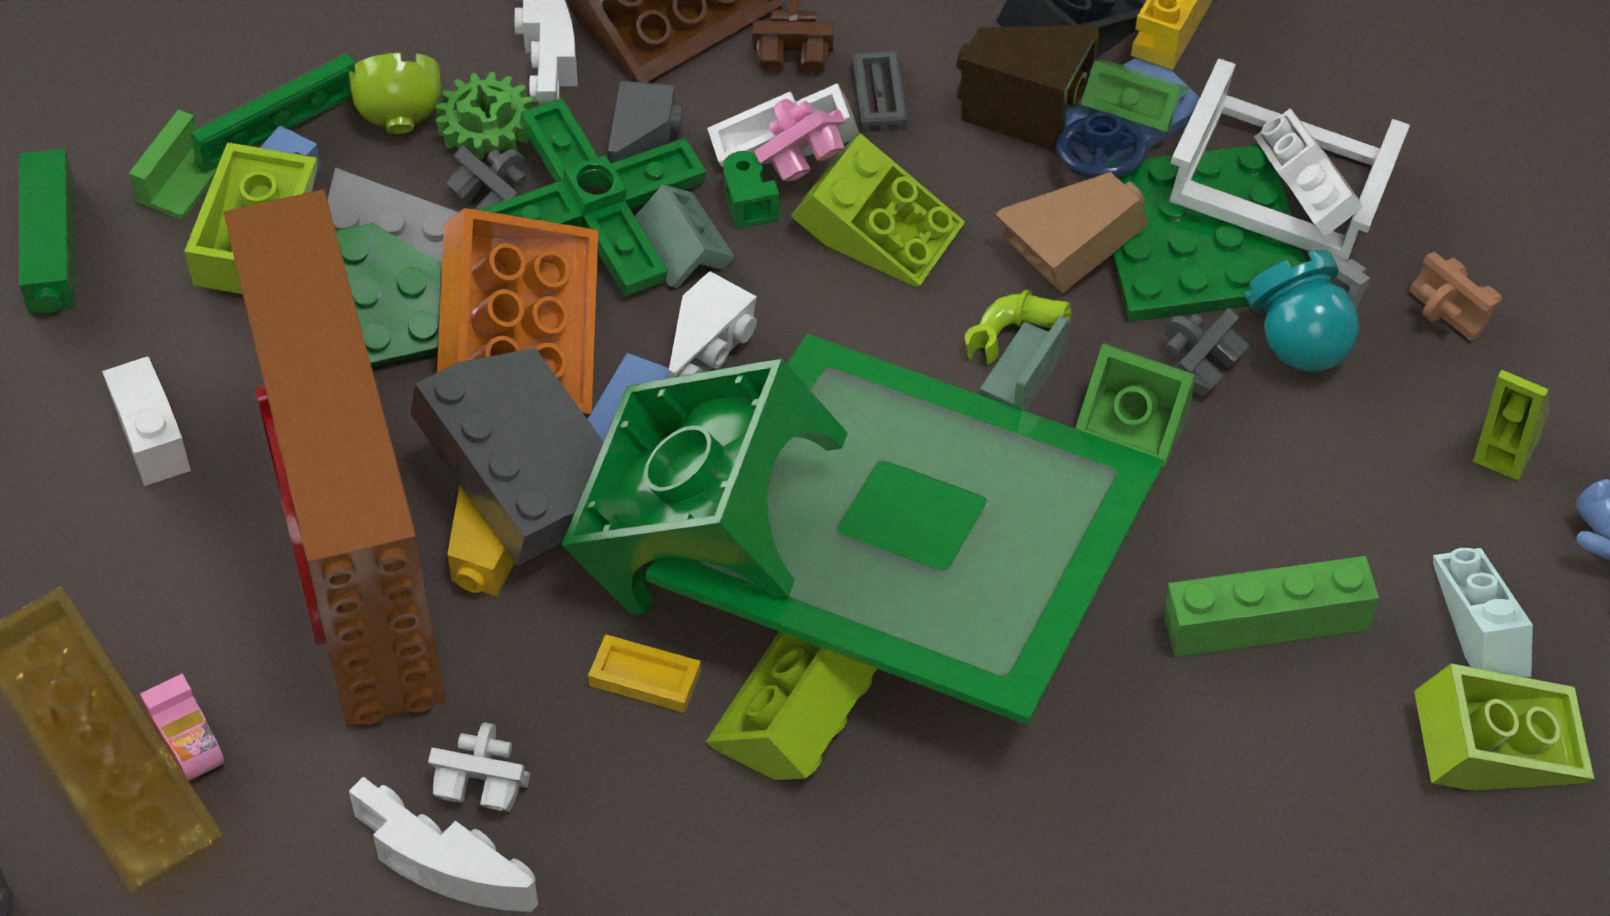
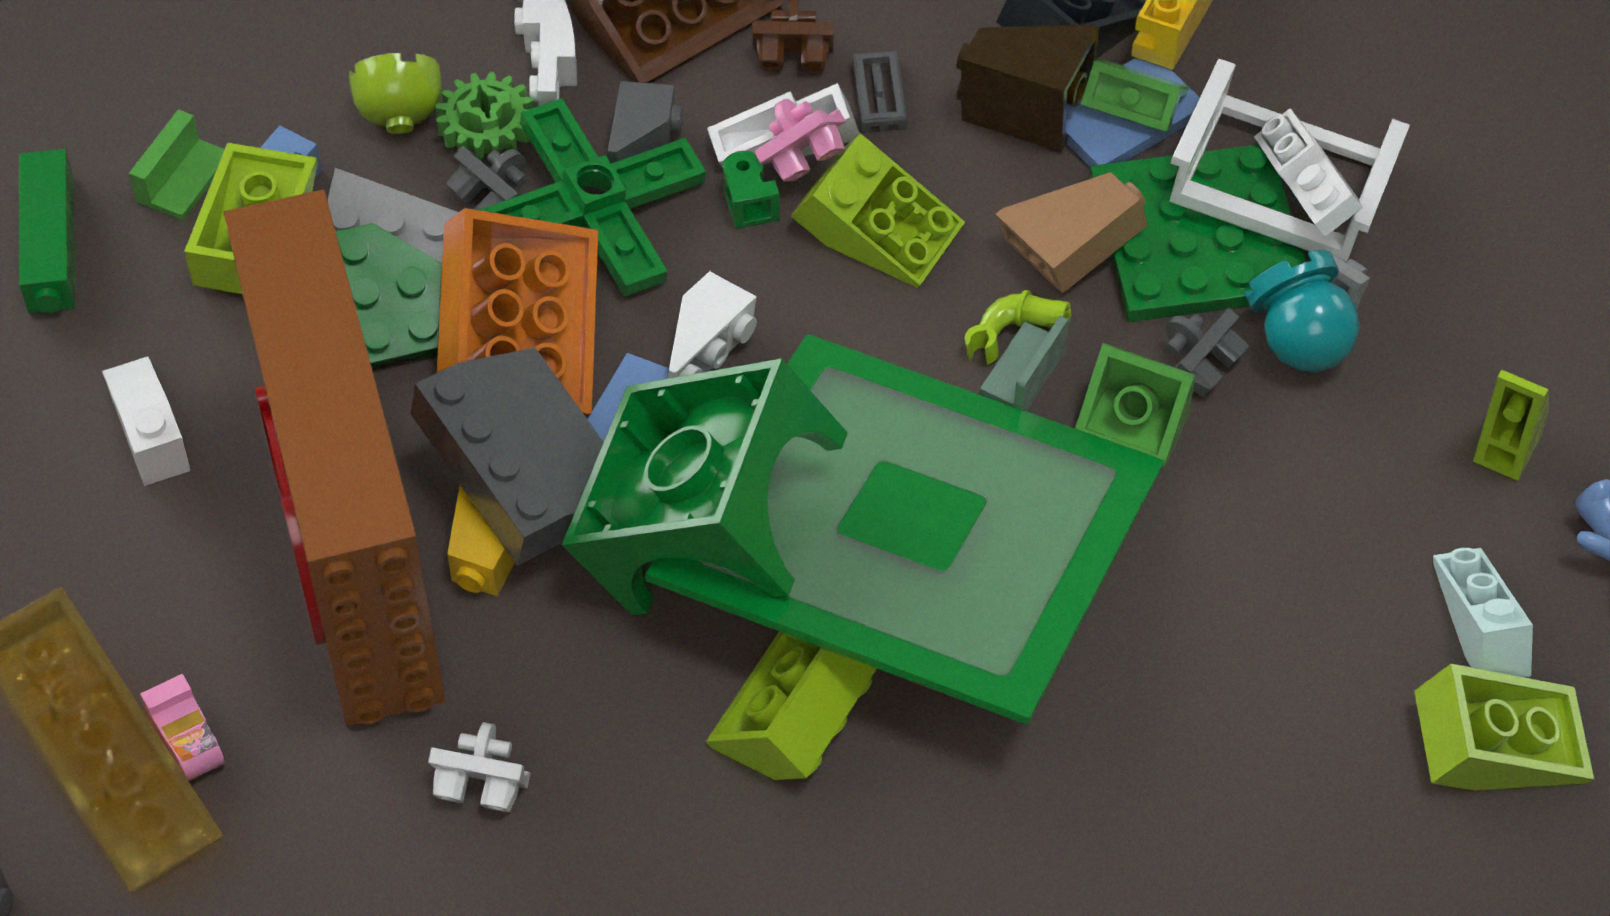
green tile [191,53,355,173] -> none
white slope [349,777,538,912] -> none
yellow tile [588,634,701,713] -> none
sand green panel [635,184,735,288] -> none
dark blue piece [1056,112,1148,178] -> none
bright green brick [1163,556,1379,658] -> none
nougat hips [1408,252,1502,342] -> none

